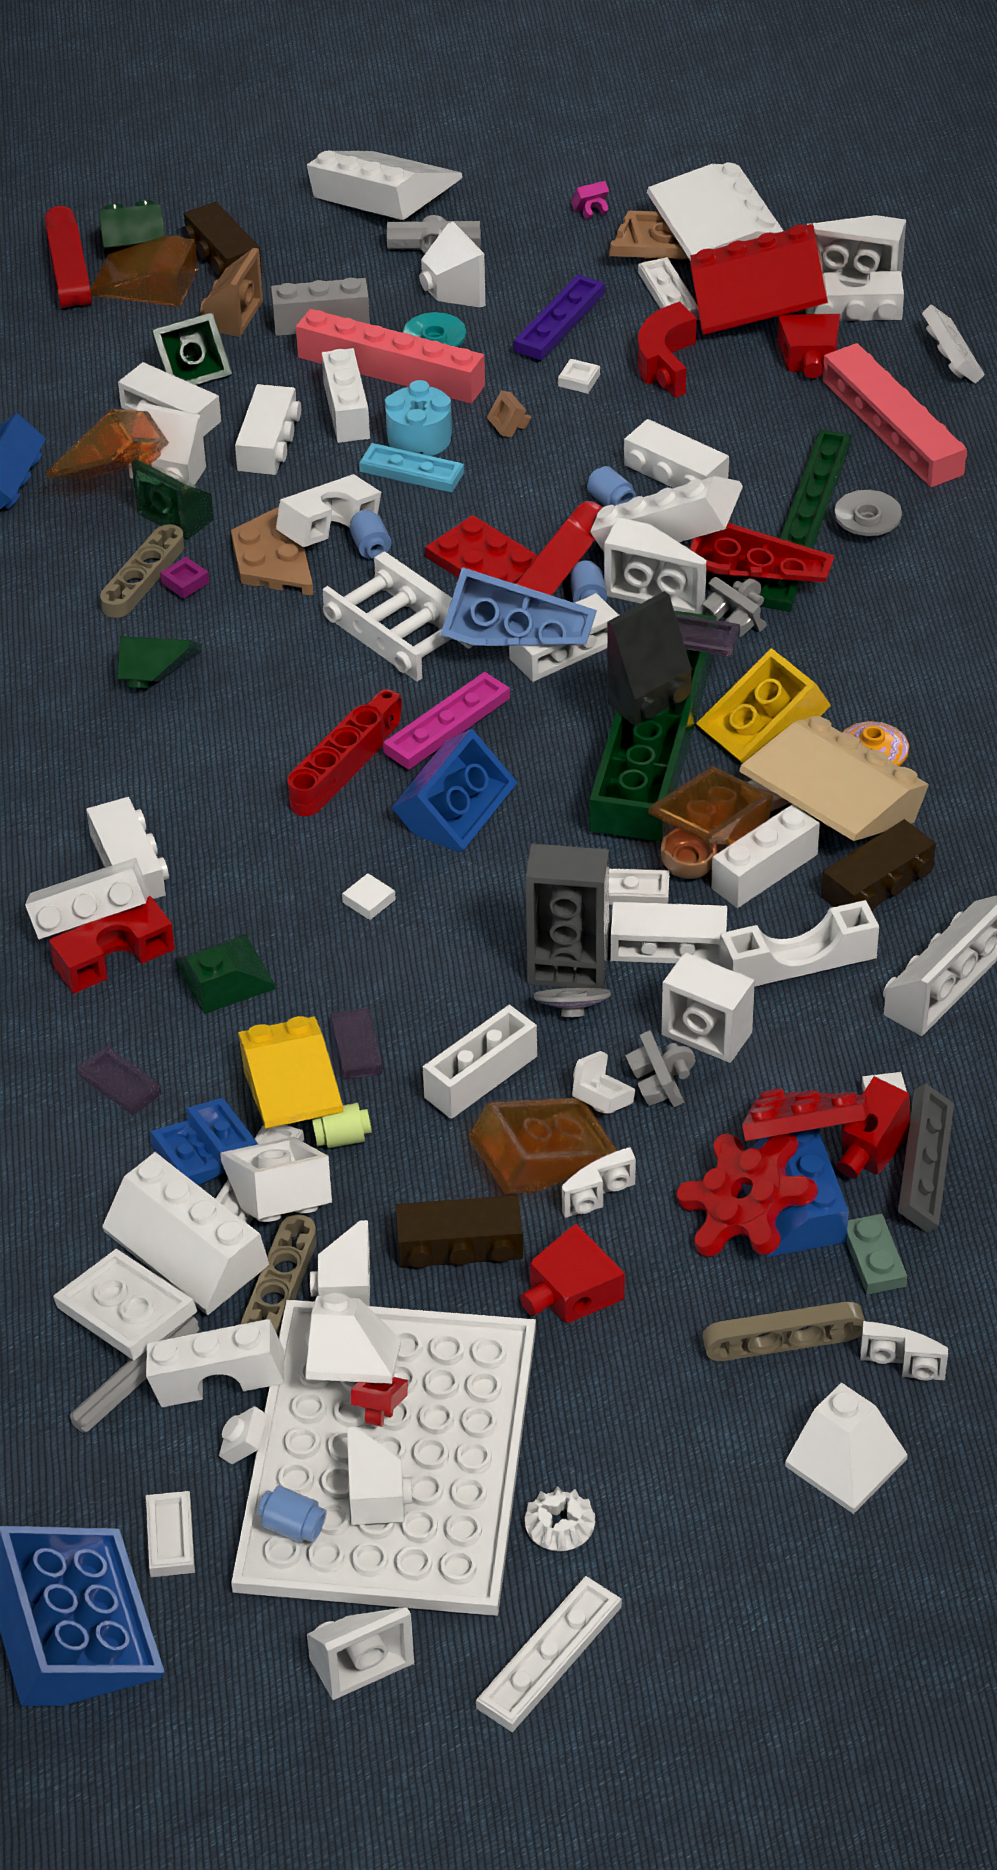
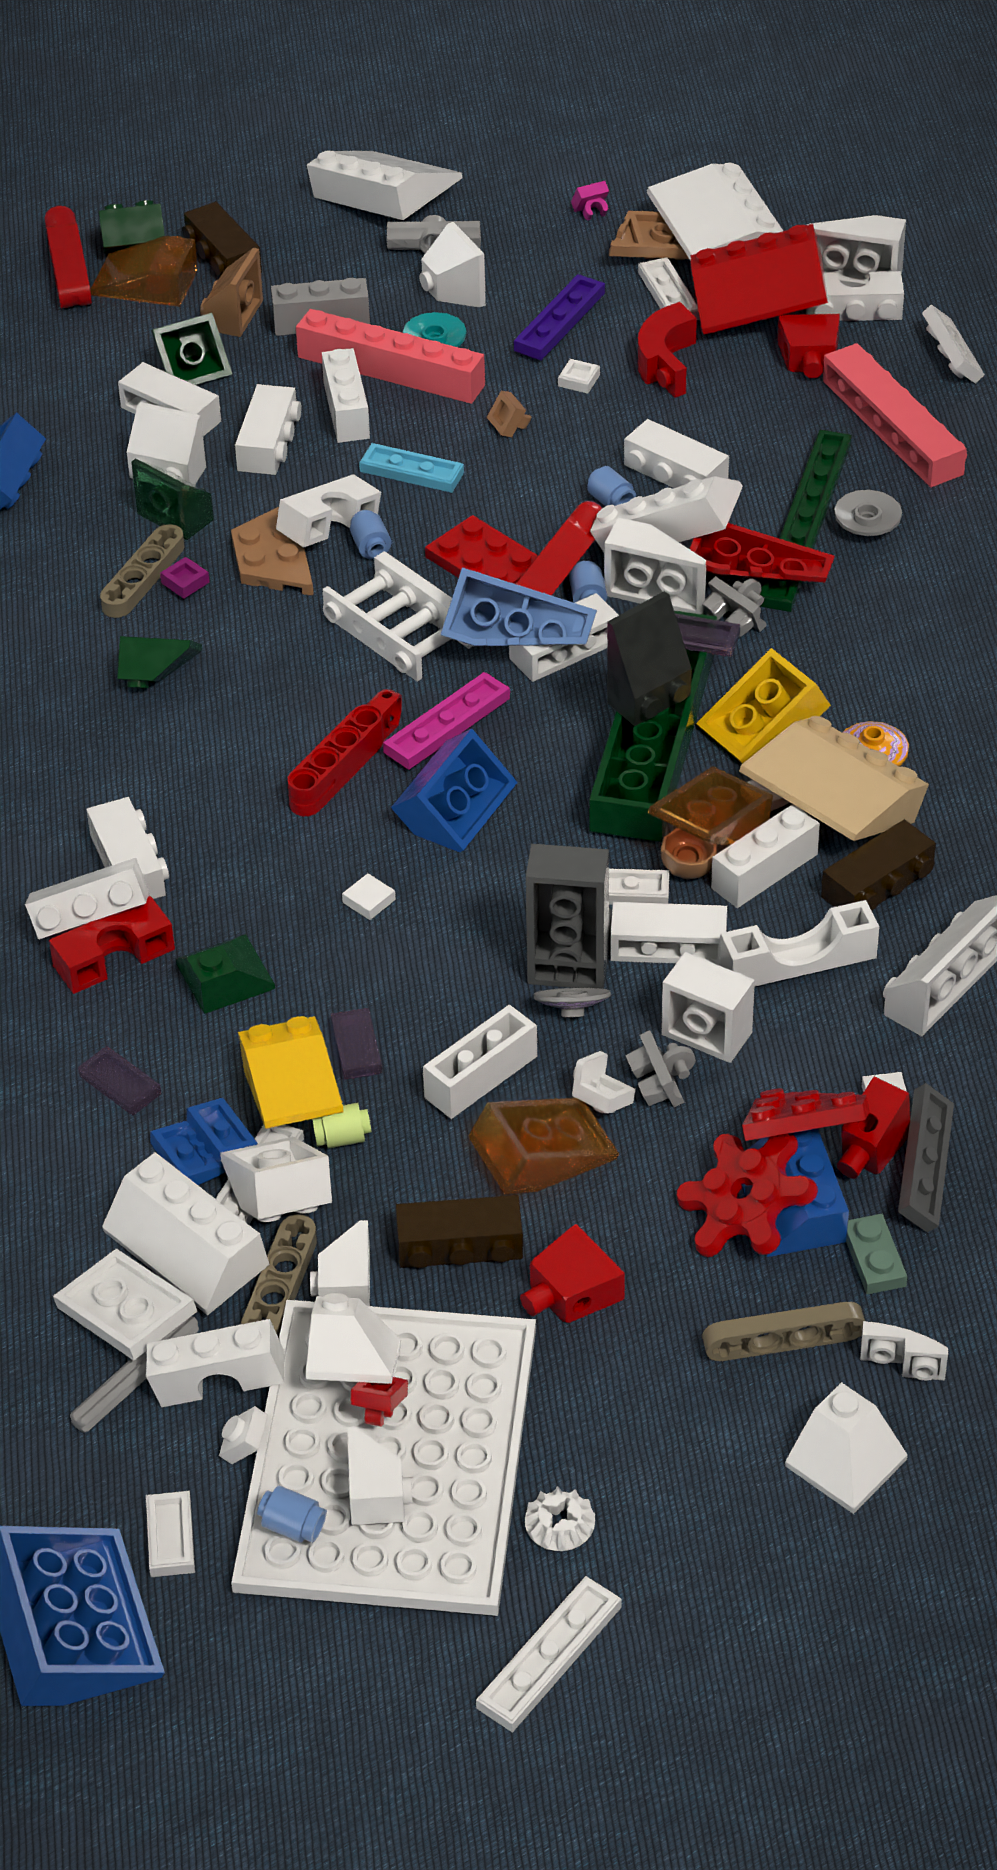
clear orange slope [45,409,169,479] -> none
white slope [307,1607,414,1700] -> none
medium azure brick [385,380,452,456] -> none
white slope [562,1147,636,1218] -> none

